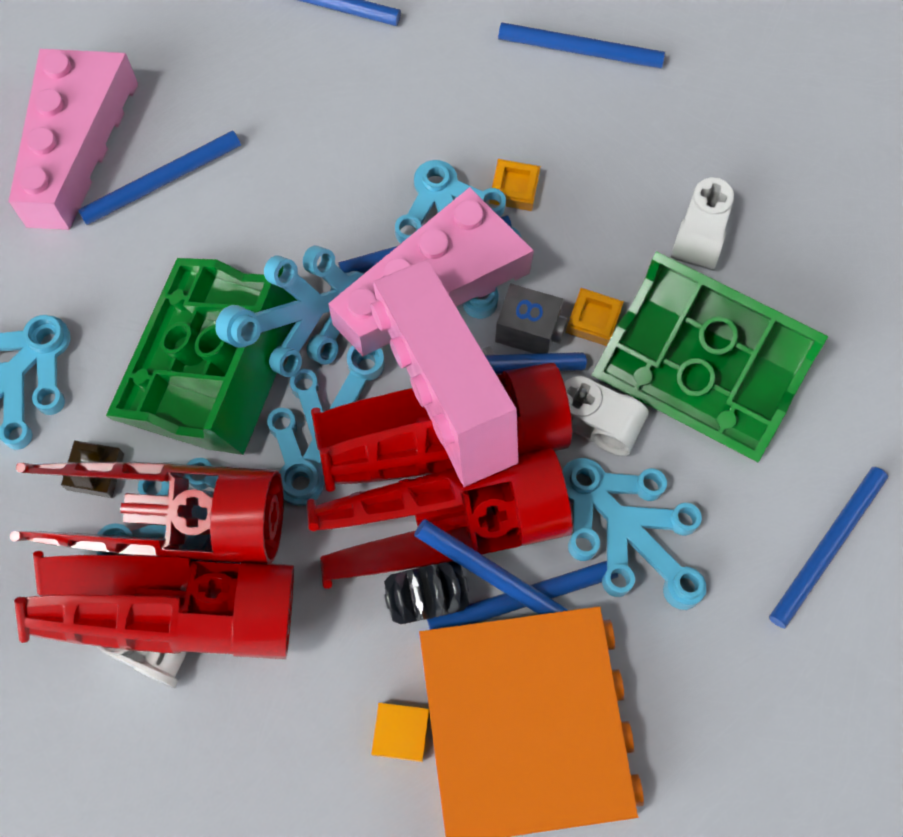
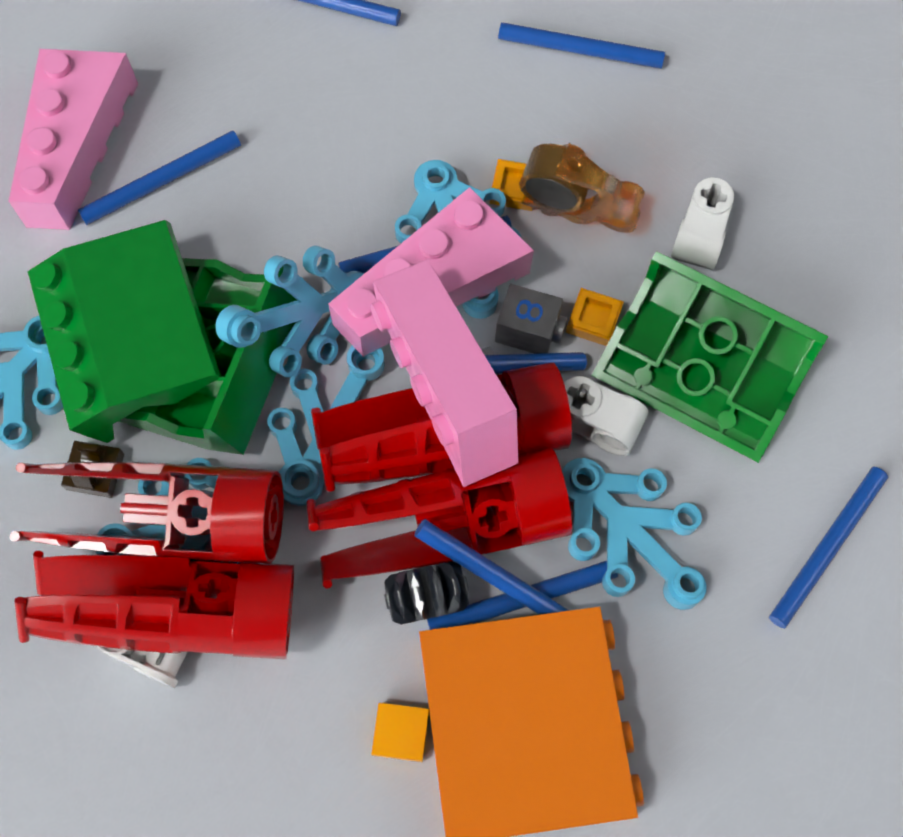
none -> green piece [27,220,221,443]
none -> clear orange piece [519,143,645,233]

